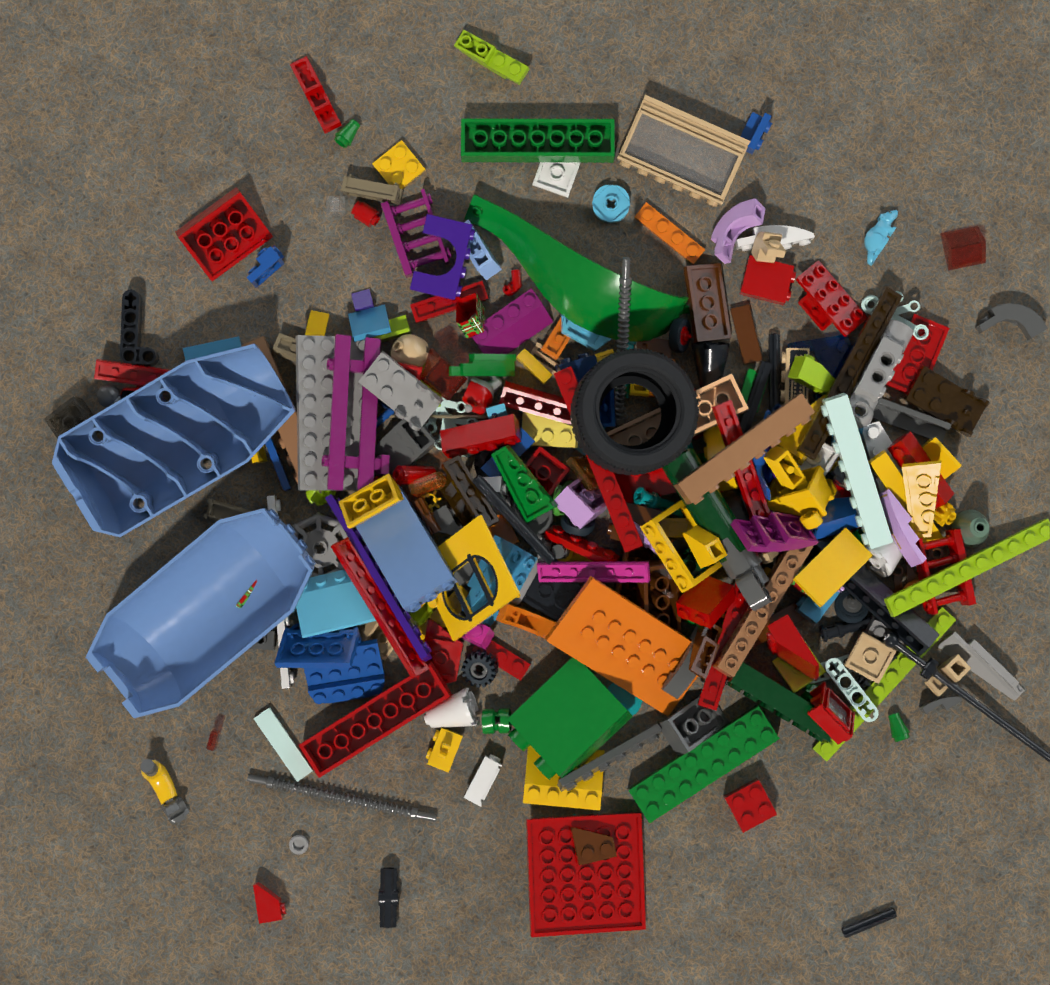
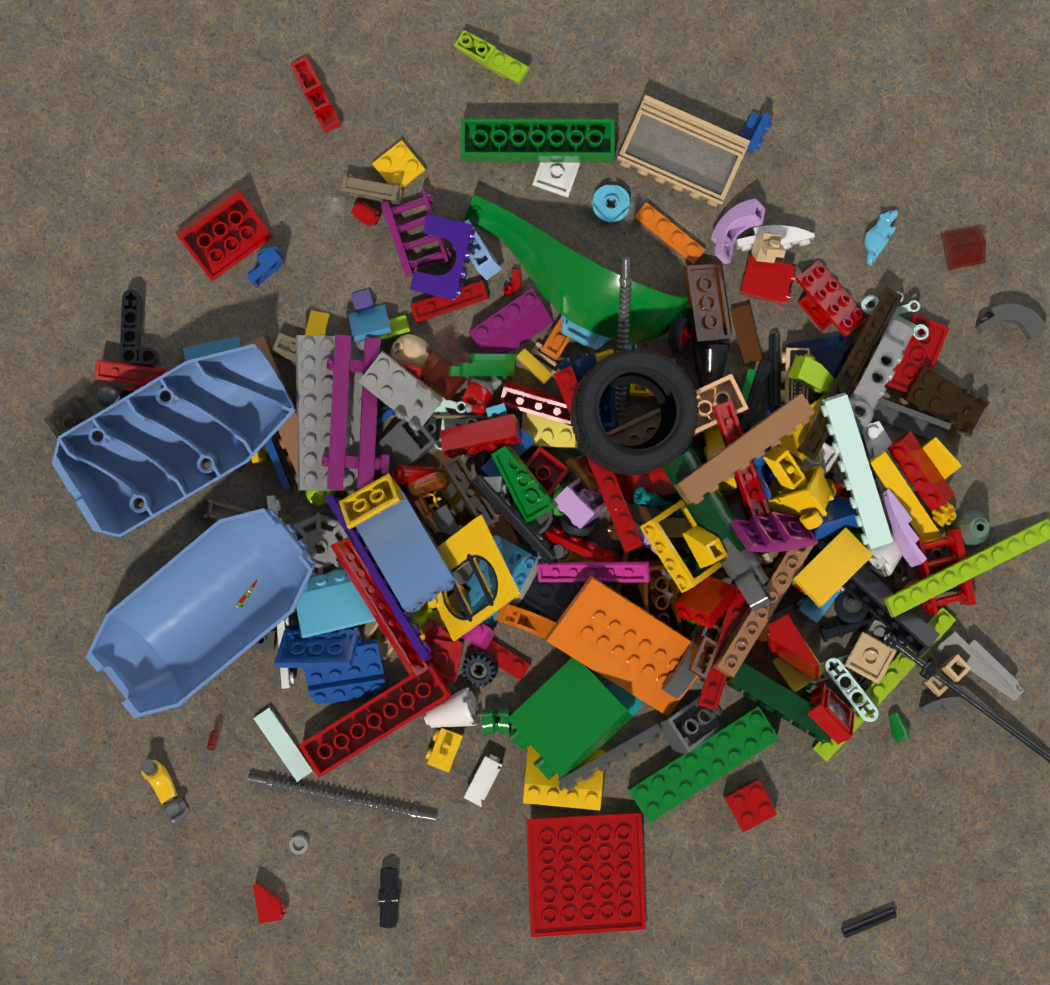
green cone [334,119,360,148] -> none
piece [456,292,485,338] -> none
reddish brown wing [571,827,617,865] -> none
yellow wing [902,460,942,538] -> none

